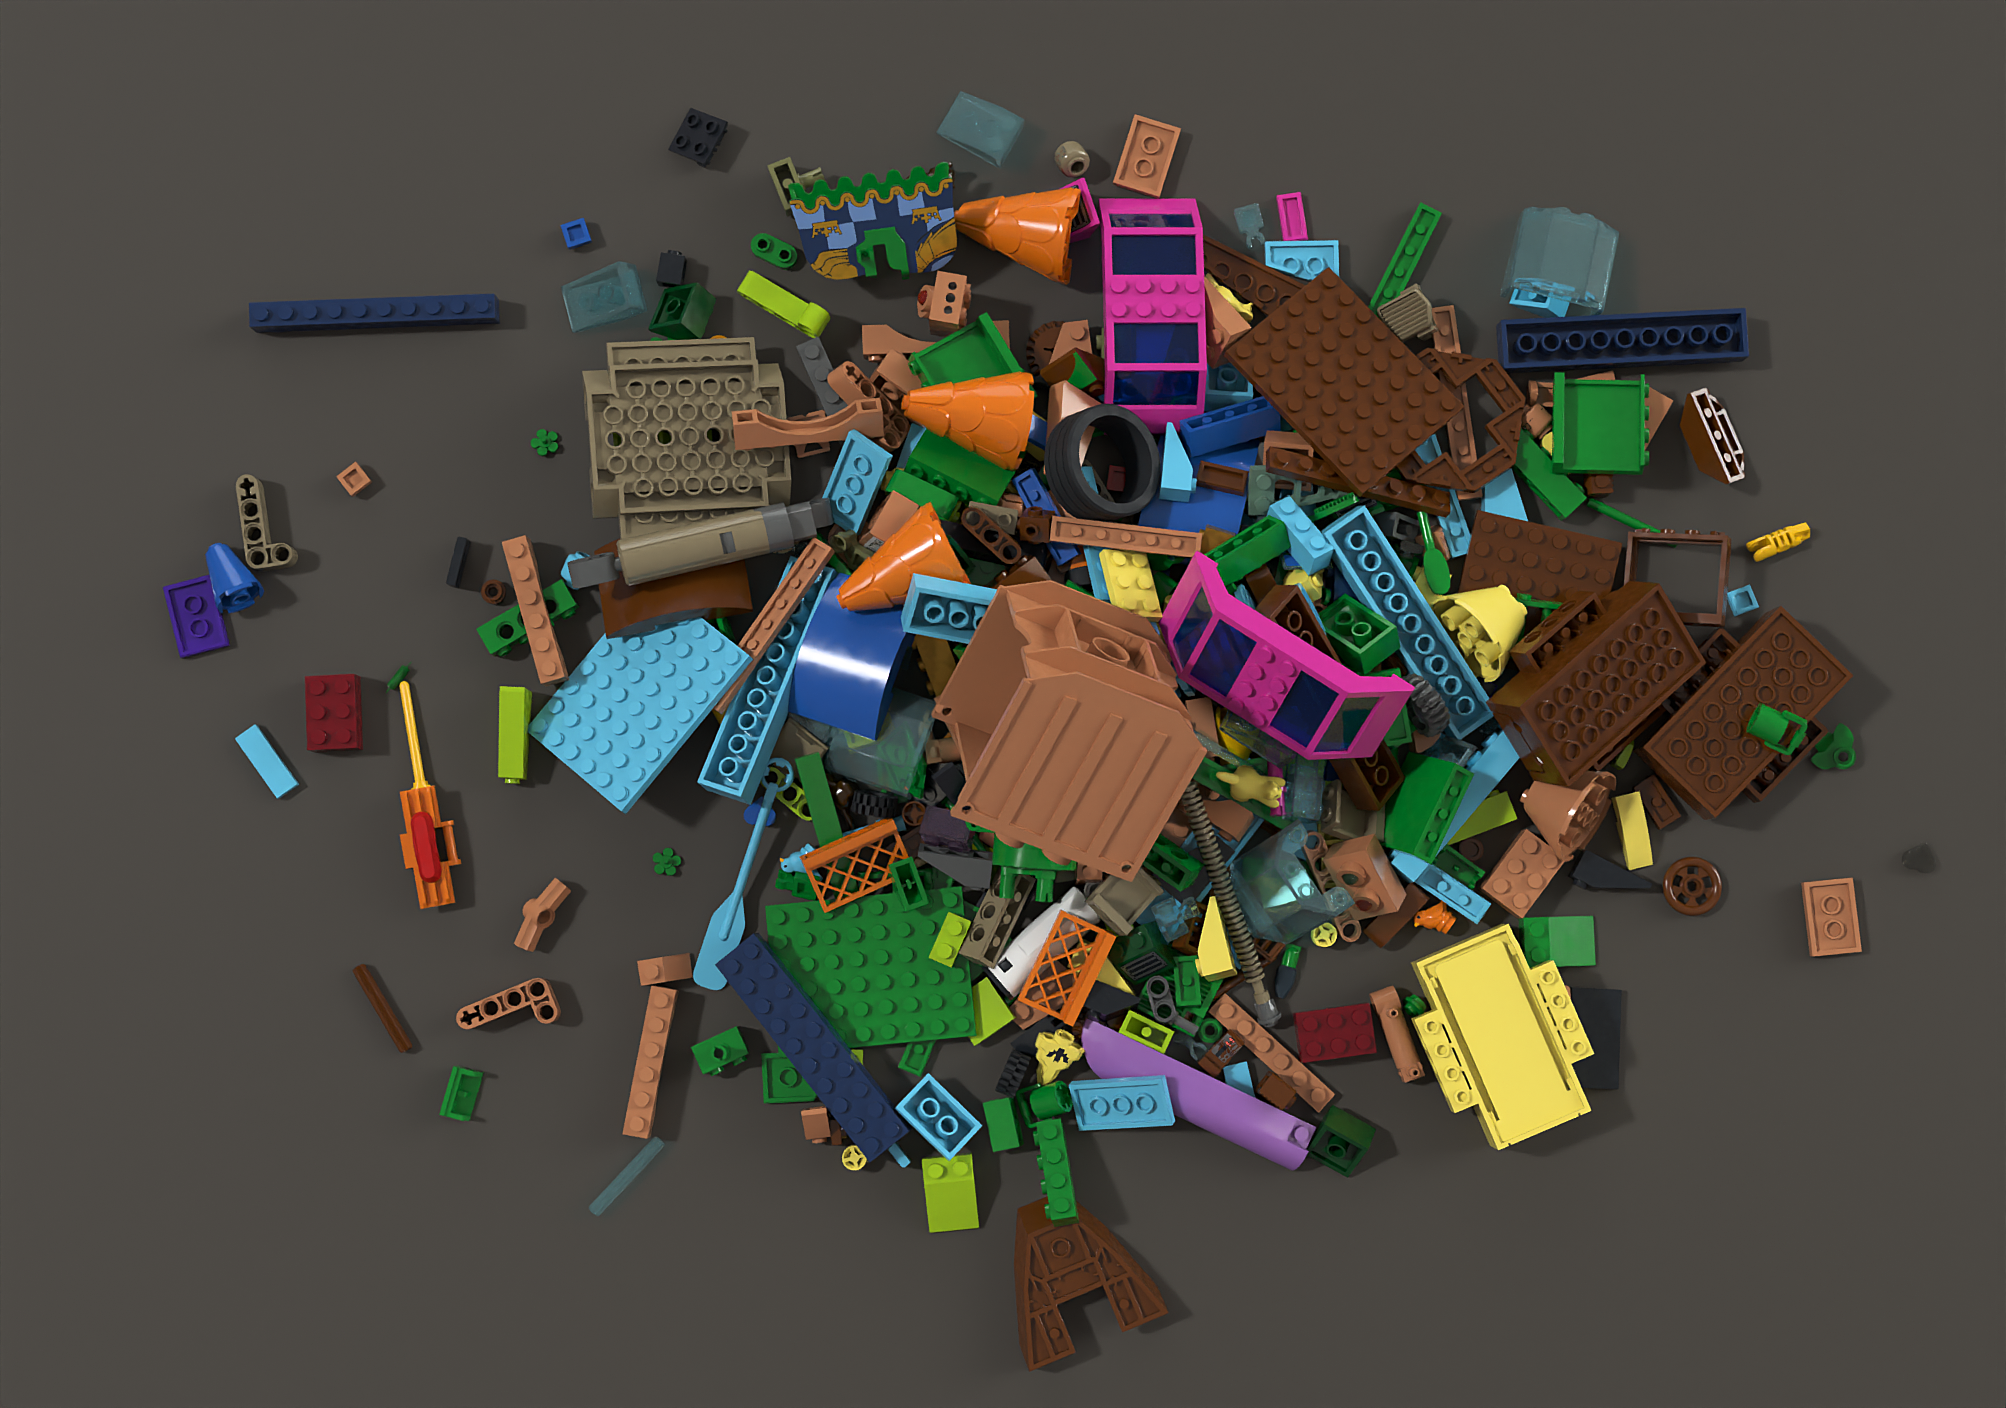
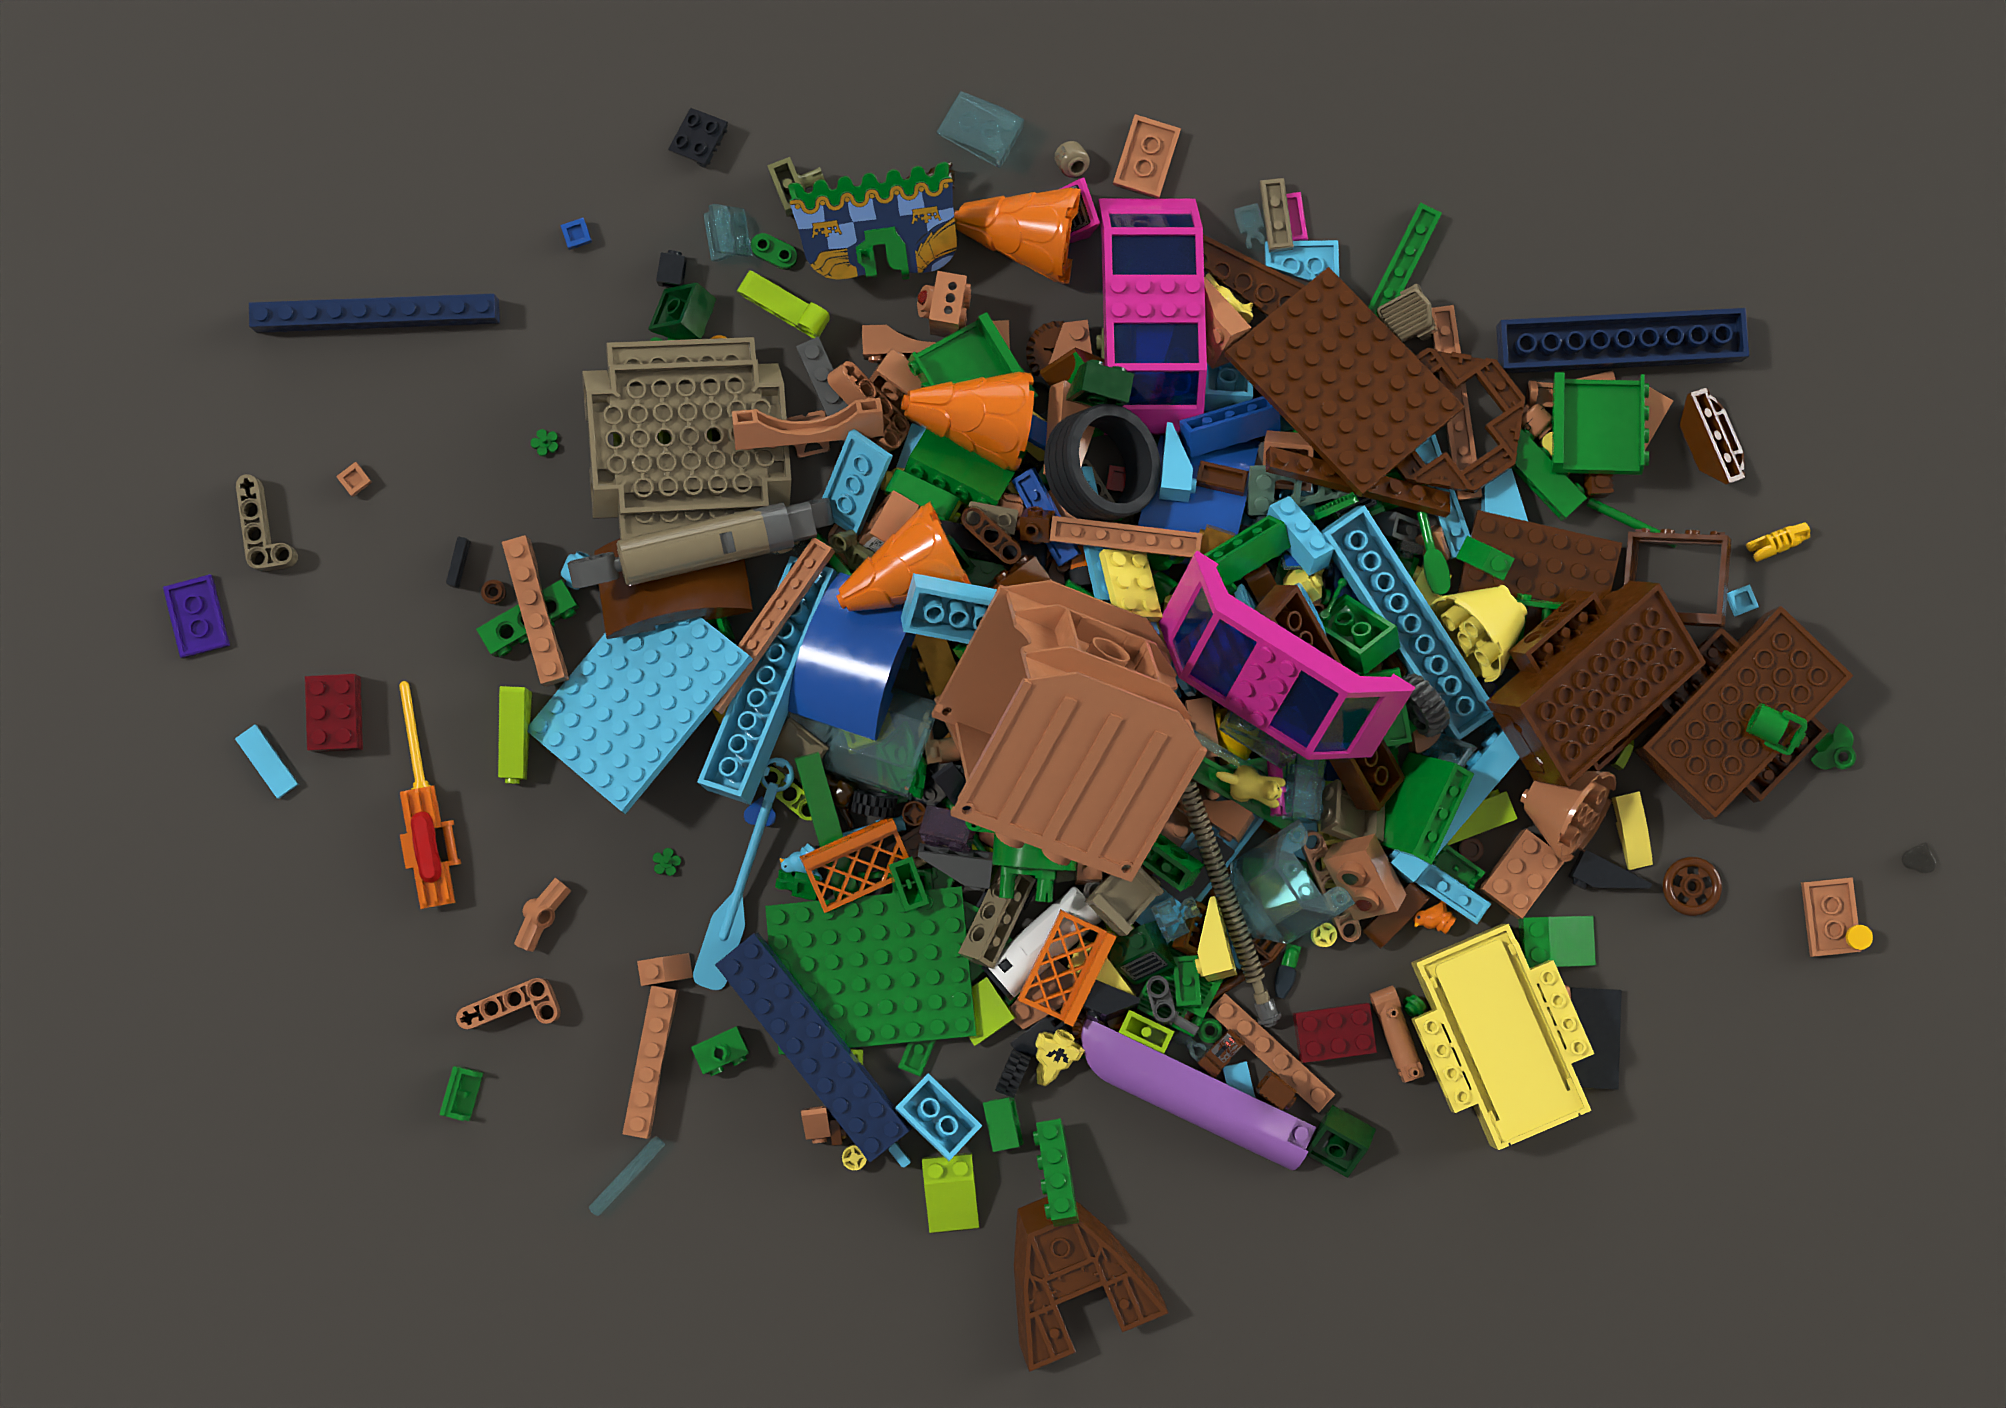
blue cone [205,543,264,613] -> none
reddish brown axle [353,964,413,1053] -> none
green piece [385,661,412,694] -> none
clear light blue slope [561,261,648,333] -> none
green tile [761,1053,818,1104] -> none
lime plate [929,912,972,968] -> none
green piece [1016,1081,1073,1128] -> none
medium azure plate [1069,1075,1175,1131] -> none
clear light blue windscreen [1500,207,1619,316] -> none
medium azure slope [1509,281,1572,318] -> none
reddish brown plate [1632,775,1681,830] -> none
none -> clear light blue bracket [703,204,752,262]
none -> dark green slope [1066,359,1134,407]
none -> dark tan tile [1259,178,1294,253]
none -> green hinge [1320,578,1348,621]
none -> green slope [1456,536,1515,581]
none -> yellow tile [1846,925,1873,950]

